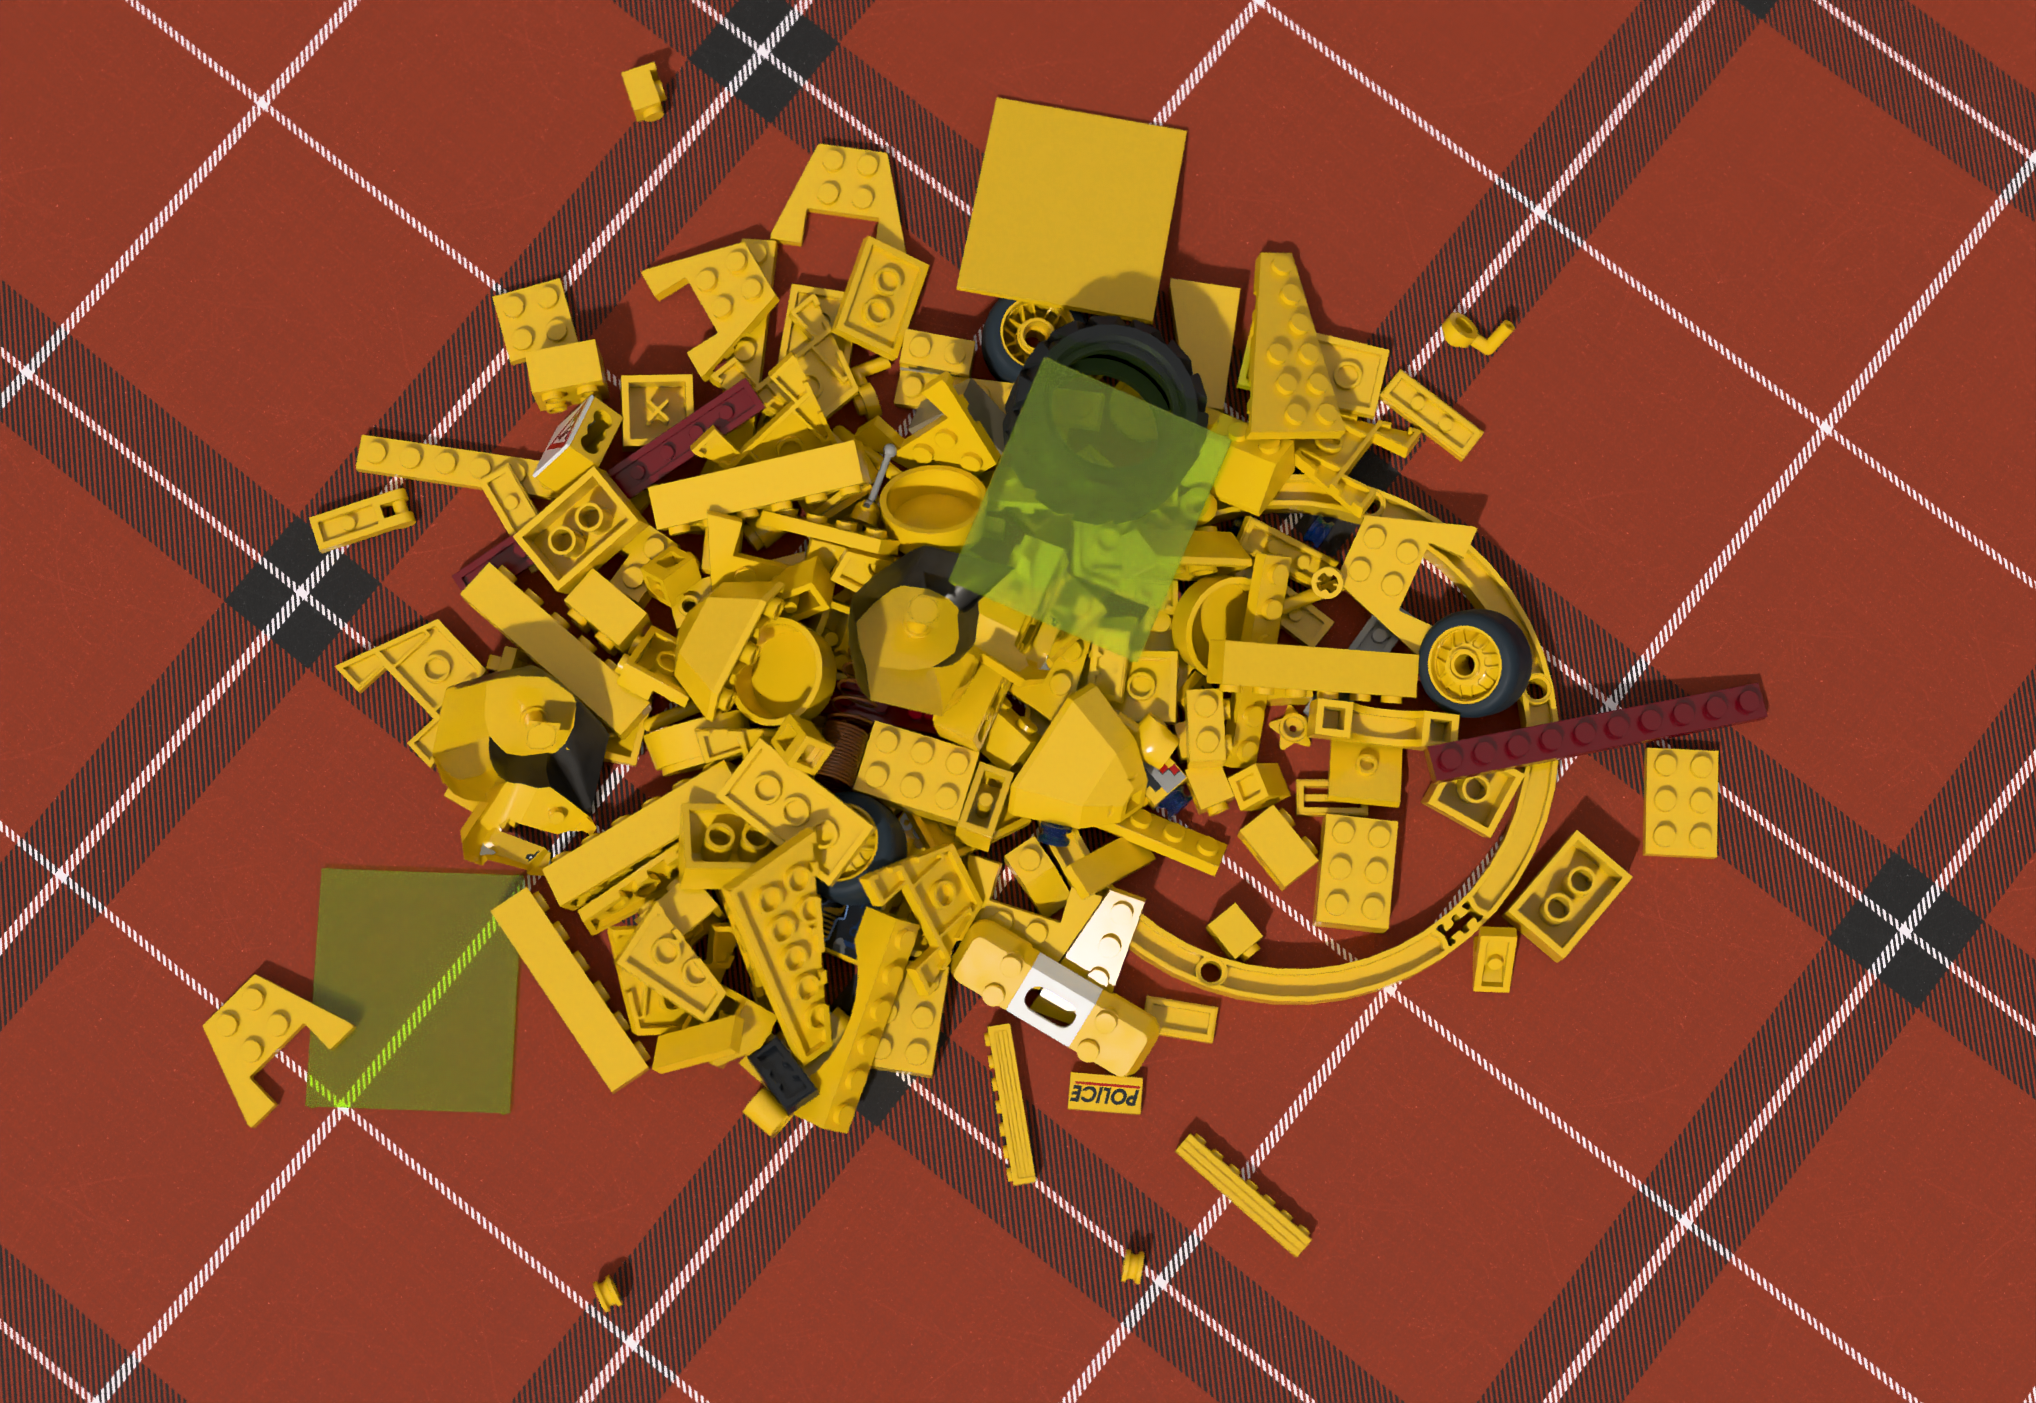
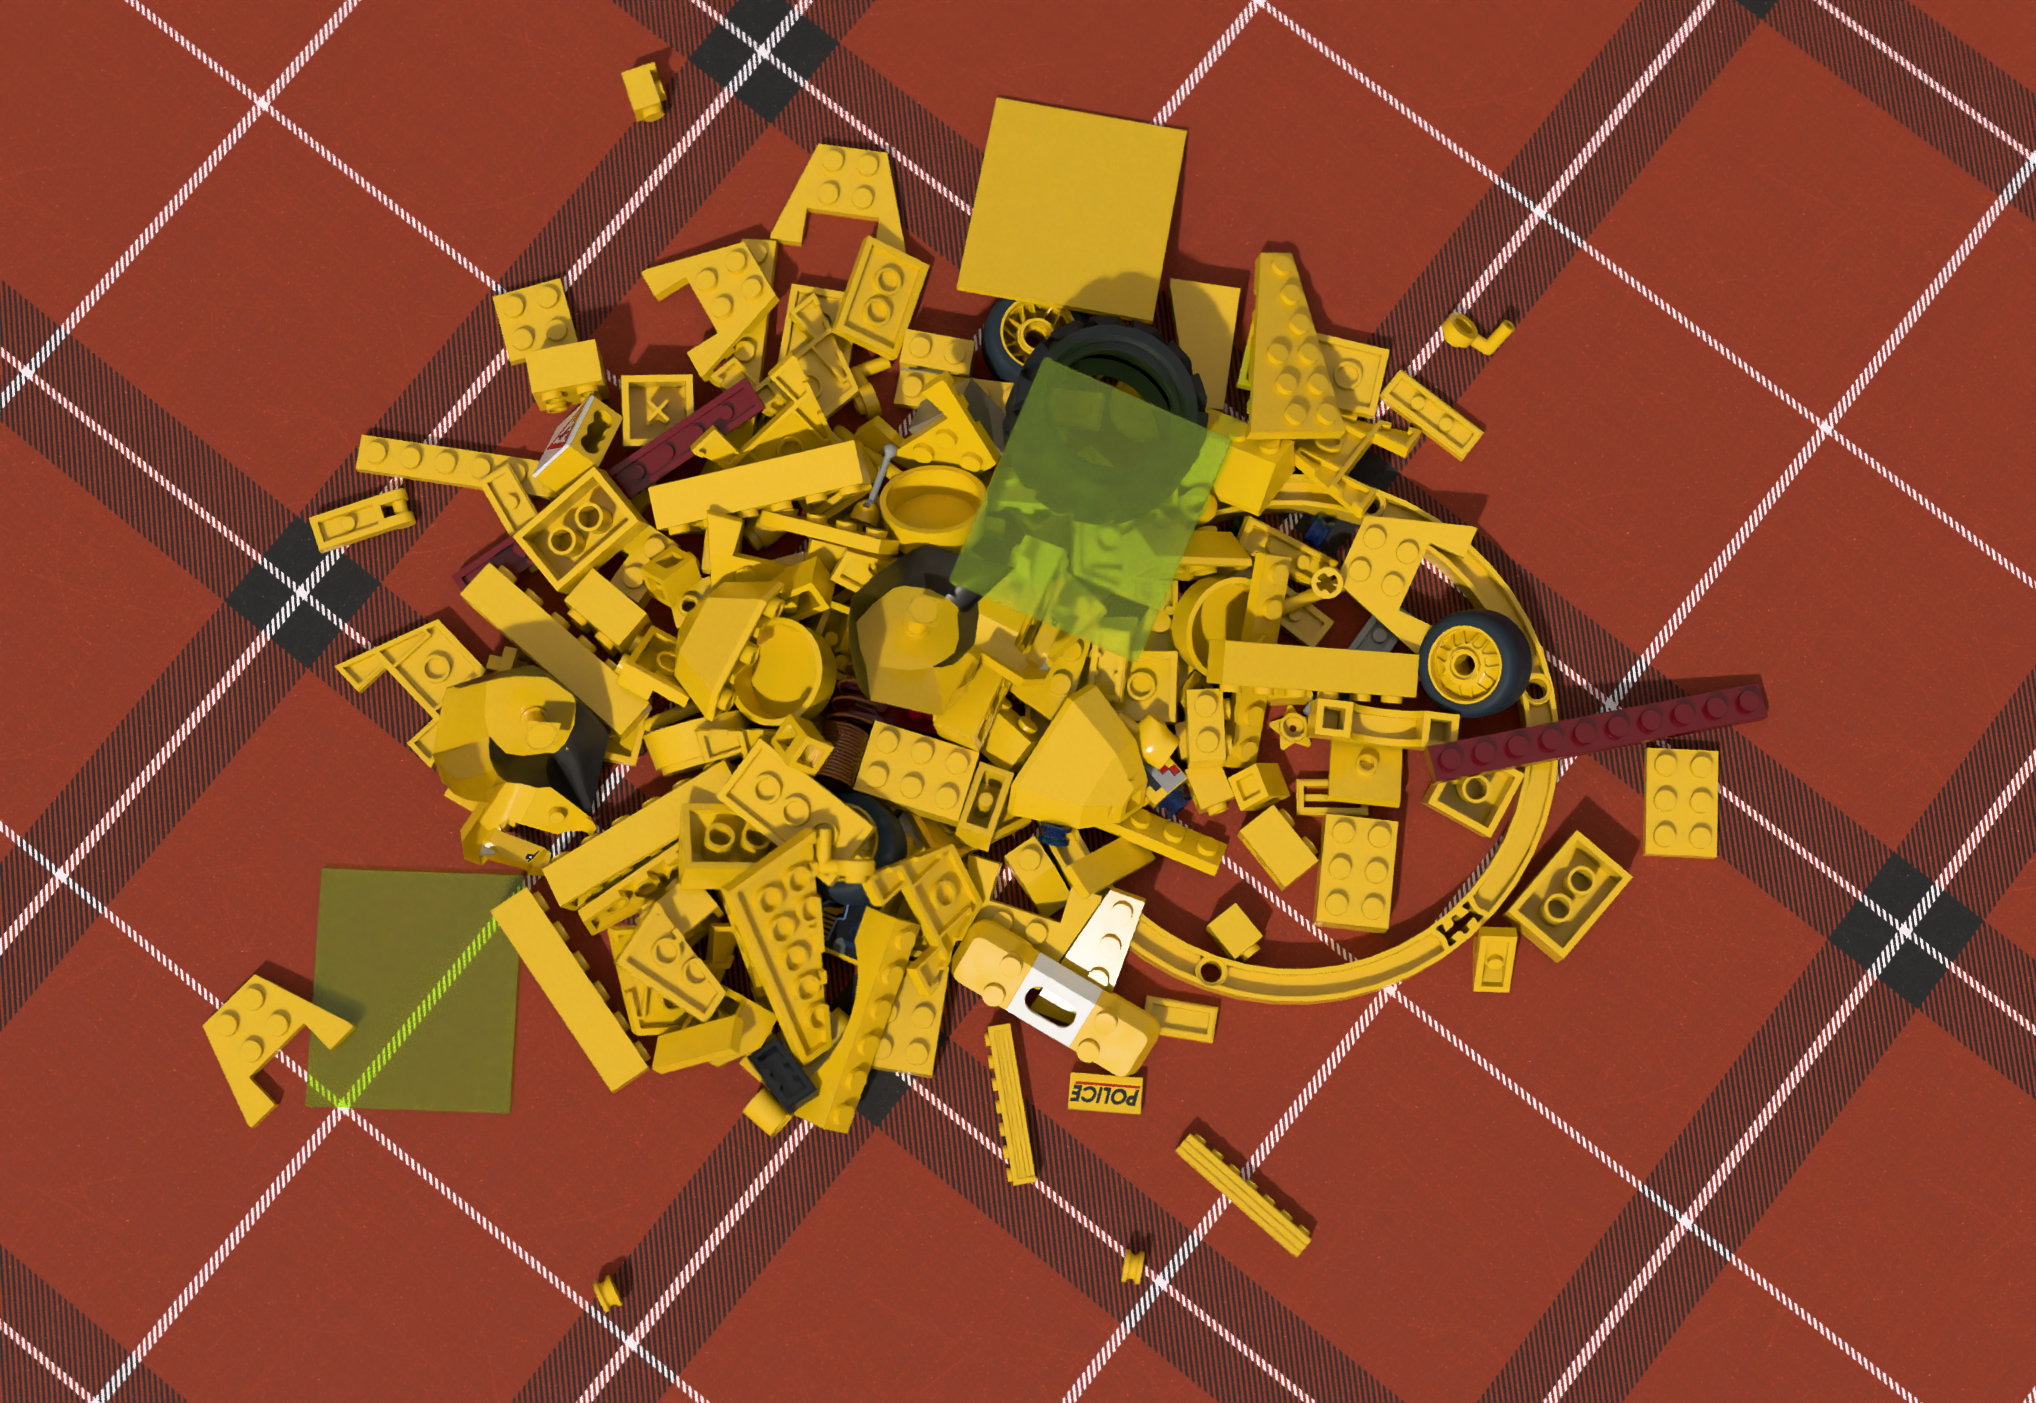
none -> yellow plate [816,829,875,883]

